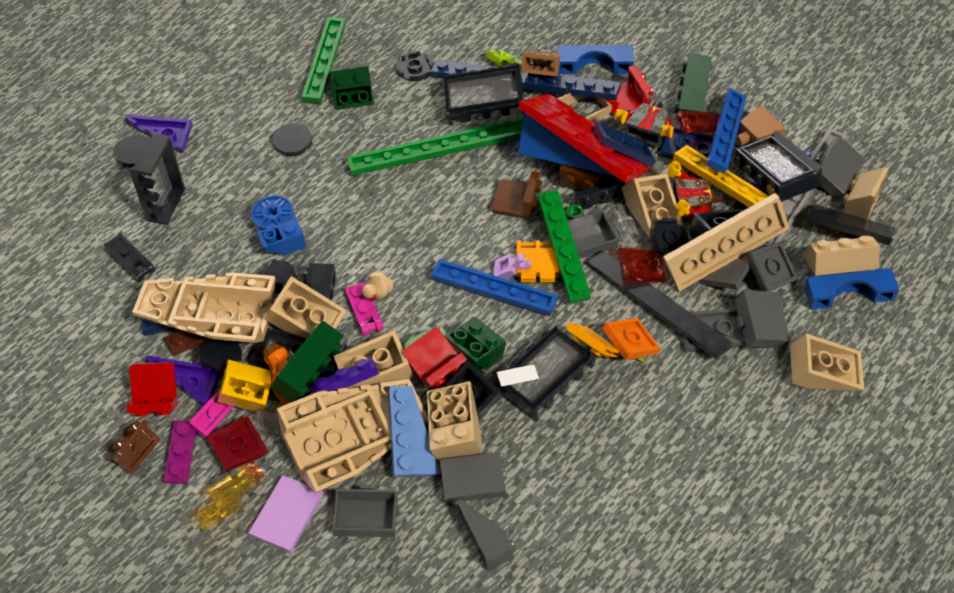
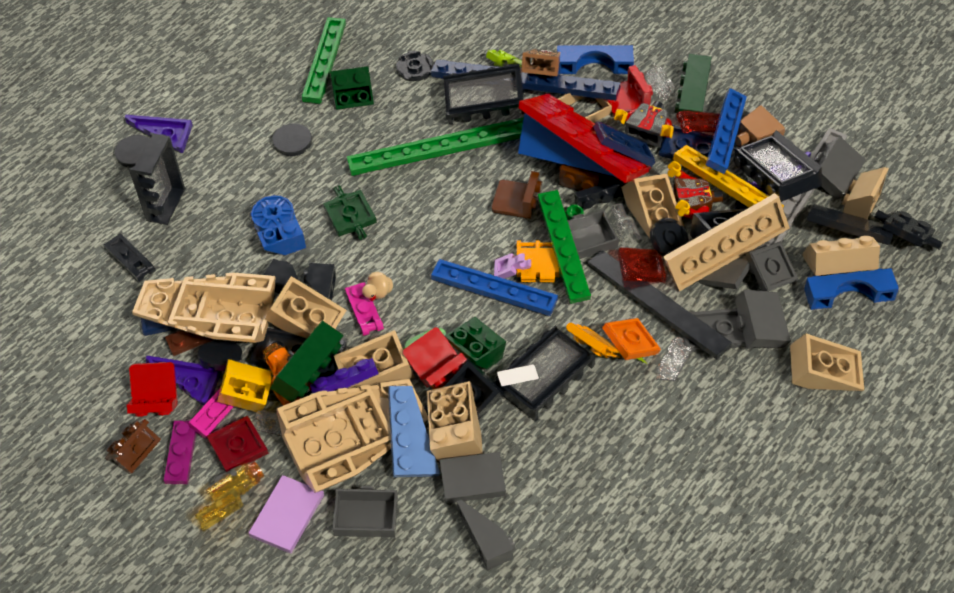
none -> dark green plate [323,185,377,240]
none -> clear hinge [645,62,676,100]
none -> clear hinge [656,337,693,381]
none -> black plate [874,210,943,250]

